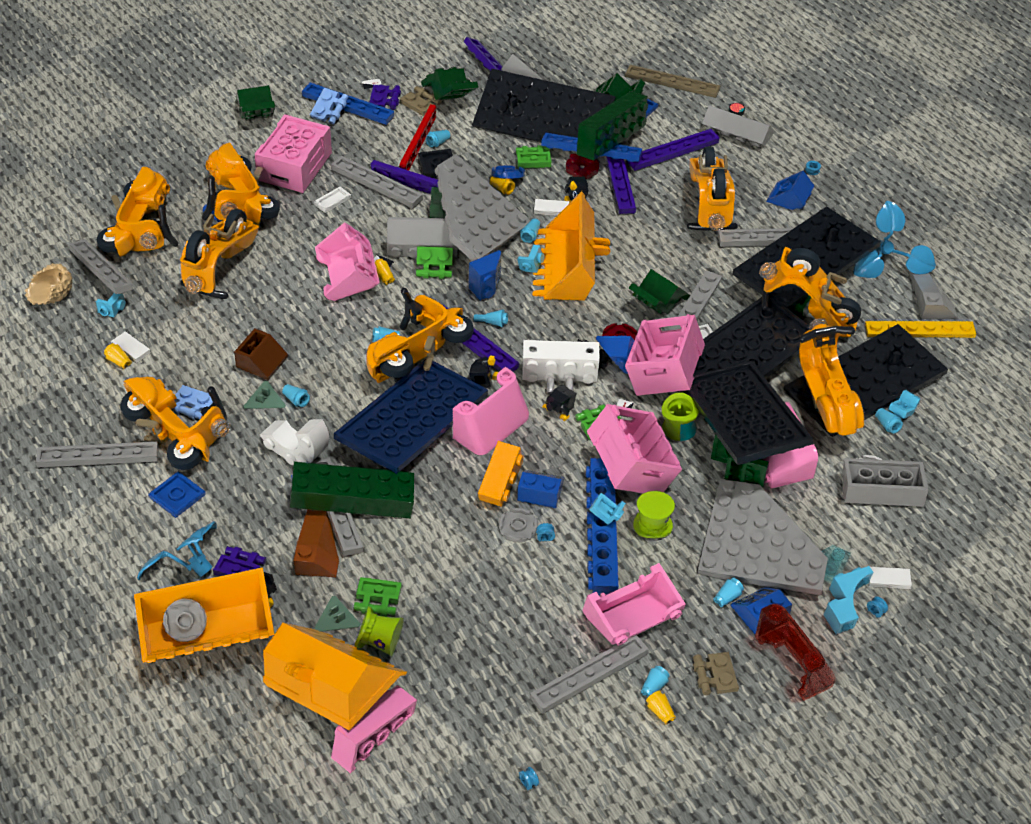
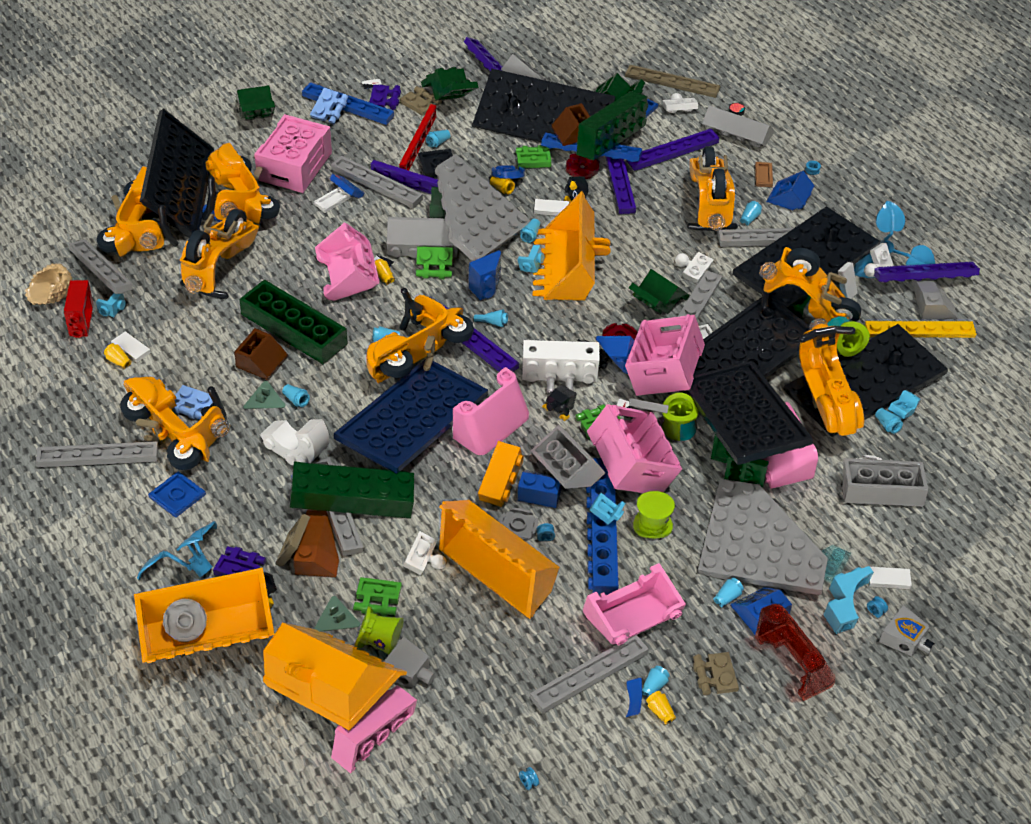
black piece [469,356,499,387] -> none
none -> red window [64,280,94,338]
none -> black plate [140,108,214,238]
none -> dark green brick [239,279,348,364]
none -> dark tan tile [276,514,310,566]
none -> blue tile [330,174,365,198]
none -> light grey torso [384,637,436,689]
none -> white plate [403,531,447,575]
none -> light orange piece [439,500,560,619]
none -> light grey slope [530,425,605,489]
none -> reddish brown slope [551,103,590,146]
none -> blue sticker [626,678,642,717]
none -> light grey wing [629,398,669,413]
none -> white plate [663,93,698,113]
none -> white plate [675,252,713,284]
none -> medium azure cone [740,201,762,225]
none -> medium nougat tile [755,162,773,187]
none -> lime hat [826,316,870,357]
none -> white tile [838,262,857,299]
none -> white plate [864,243,894,283]
none -> dark purple plate [874,262,980,283]
none -> light grey torso [879,606,935,656]

